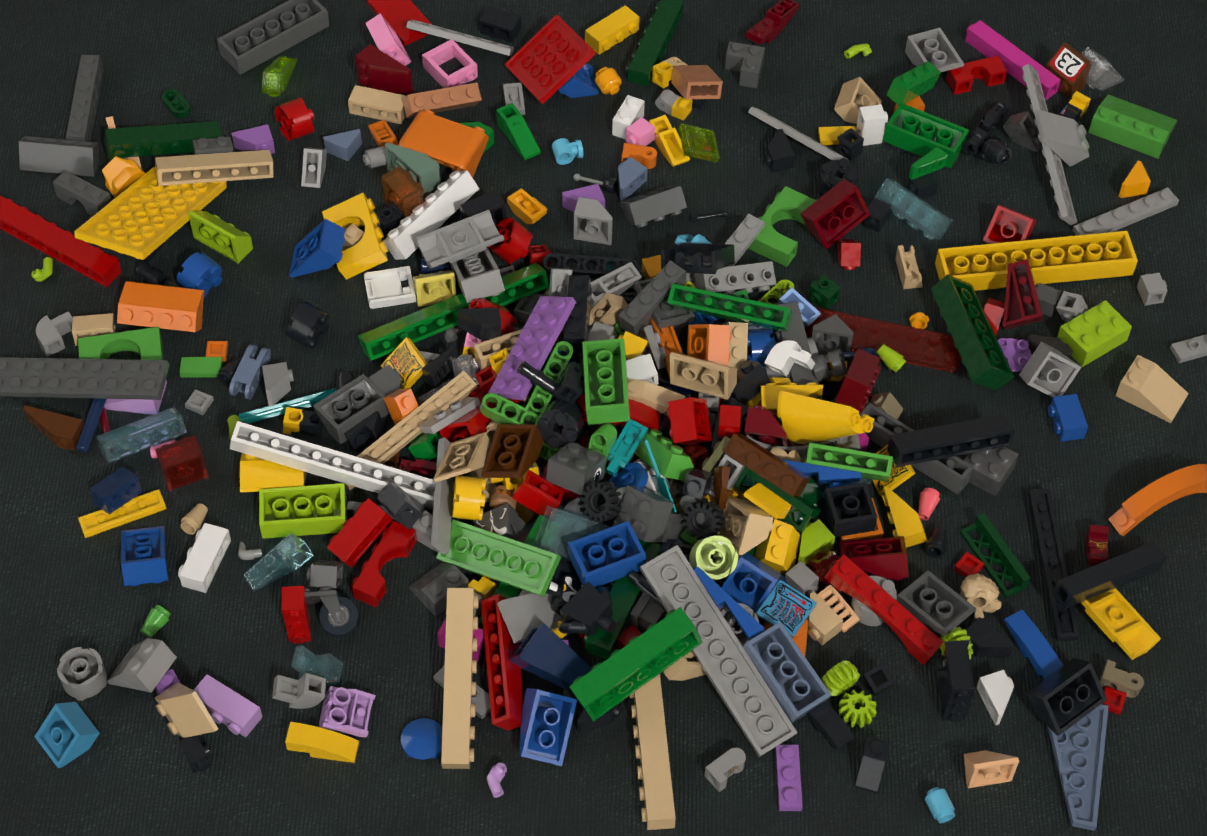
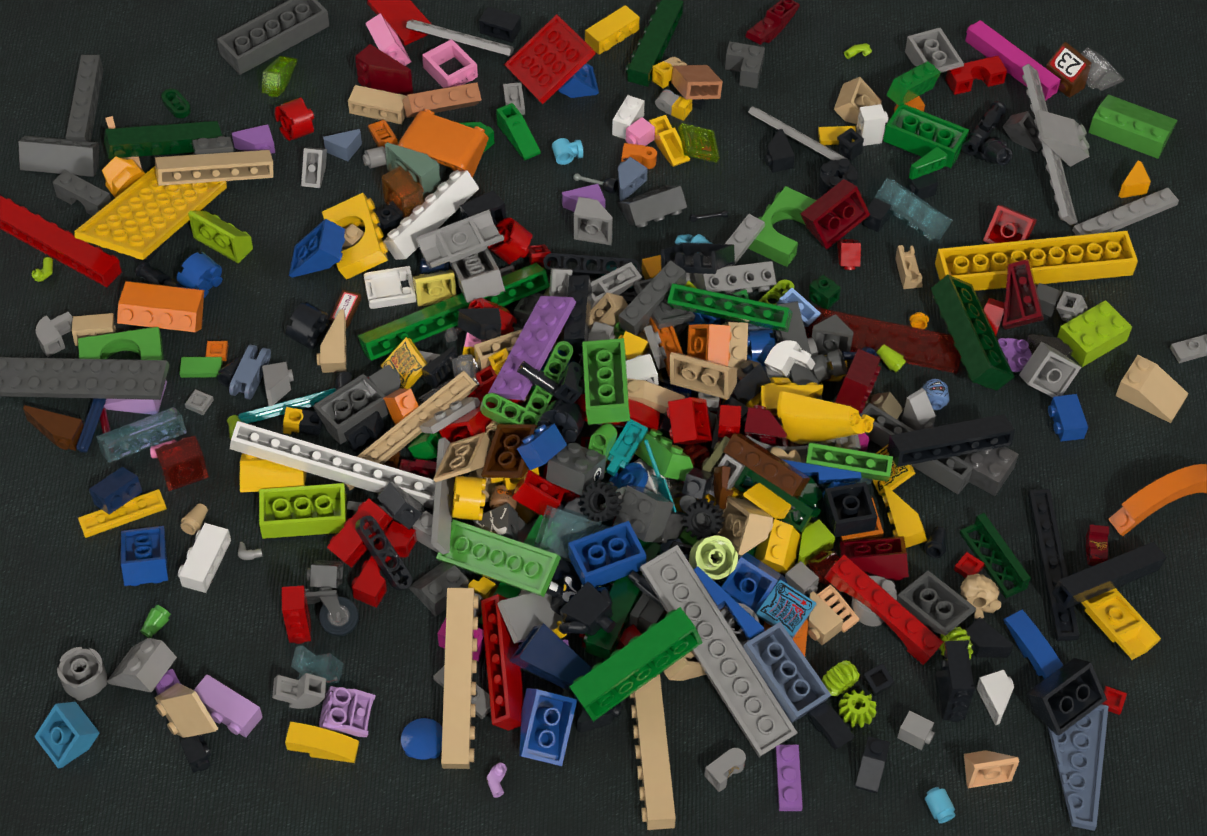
clear light blue slope [243,533,313,591] -> none
light orange slope [507,188,548,224] -> none
light orange head [595,67,622,95] -> none
coral cone [918,488,940,520] -> none
leg [1059,91,1091,122] -> none
dark tan leg [1099,660,1144,698] -> none
light grey brick [1137,273,1167,306] -> none
none -> tan slope [317,309,347,373]
none -> tile [329,290,362,328]
none -> black beam [355,516,412,590]
none -> blue brick [517,424,567,470]
none -> light grey brick [897,711,935,750]
none -> light grey slope [902,388,936,430]
none -> medium blue head [922,379,949,410]

